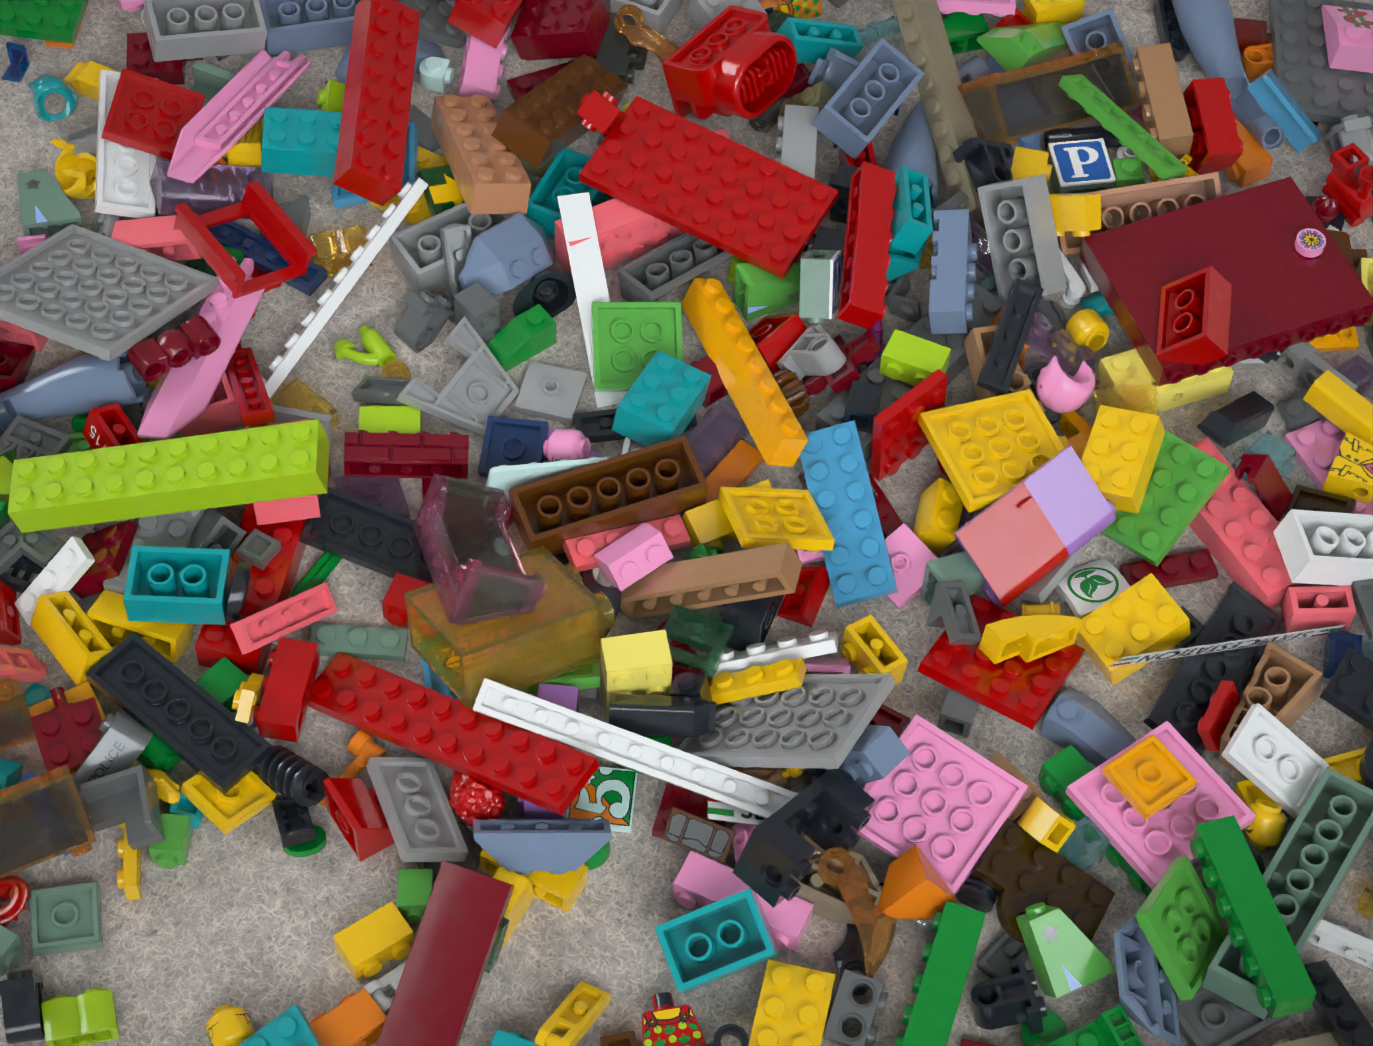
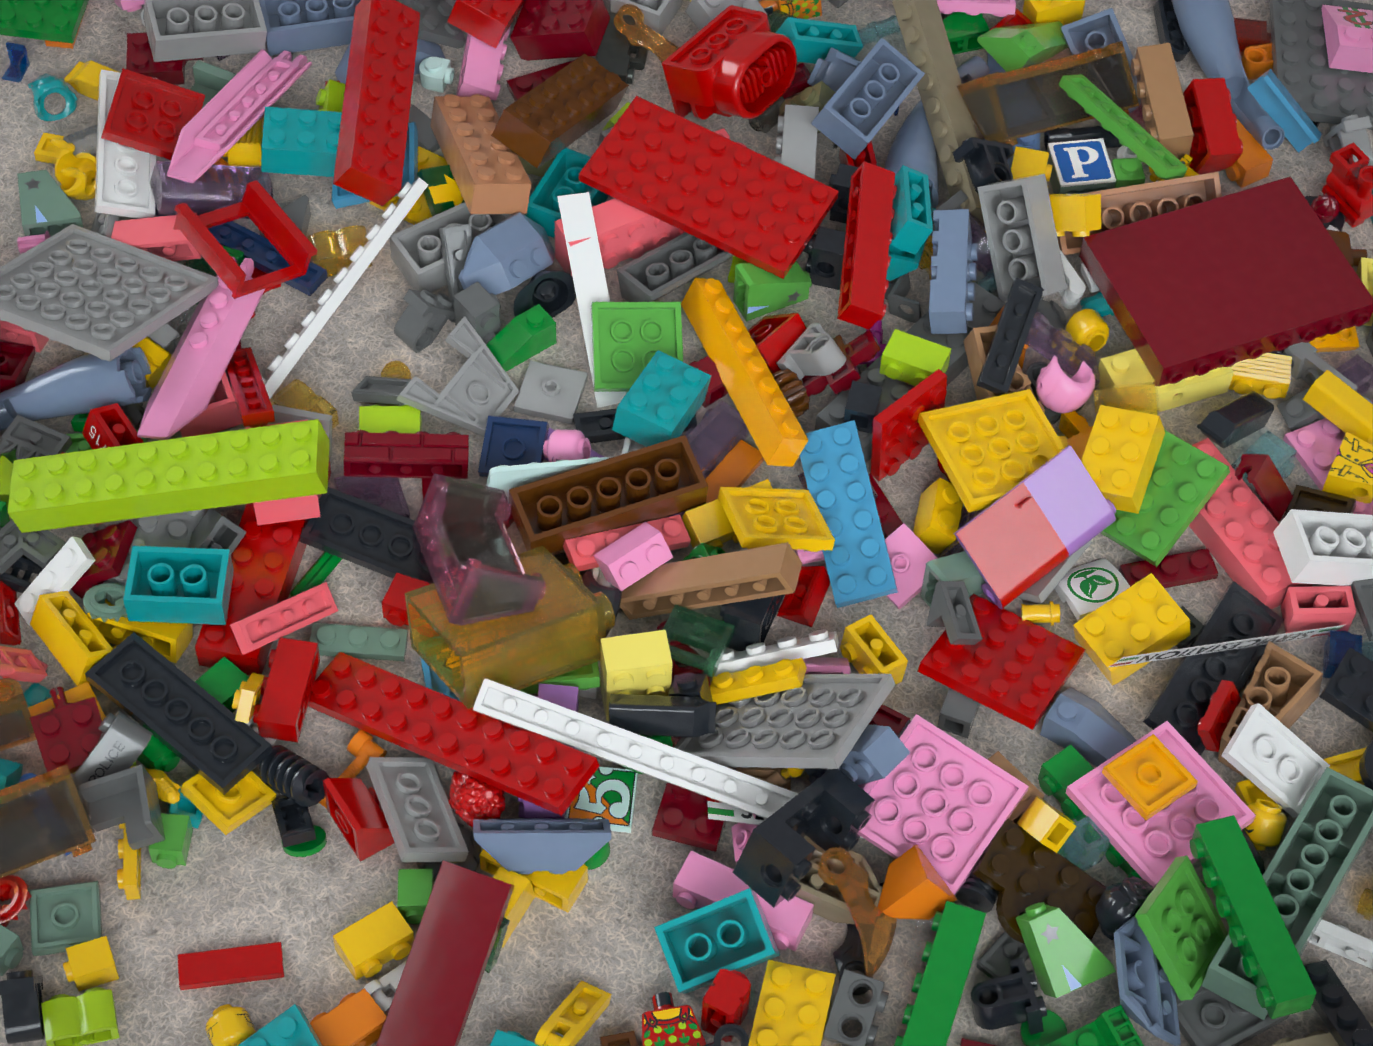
dark red piece [127,316,221,382] -> none
black tile [225,559,253,623] -> none
dark grey tile [236,528,282,570] -> none
lime plant [333,325,397,368] -> none
red brick [576,90,627,136] -> none
tile [662,807,737,863] -> none
piece [799,249,841,323] -> none
yellow slope [979,615,1082,664] -> none
red slope [1156,266,1232,365] -> none
tile [1294,228,1326,258] -> none
none -> yellow plate [34,132,72,164]
none -> yellow brick [63,935,119,992]
none -> sand green gear [83,583,127,623]
none -> red tile [177,942,285,991]
none -> red brick [701,969,751,1042]
none -> black hair [1095,876,1154,940]
none -> yellow brick [1229,353,1292,399]

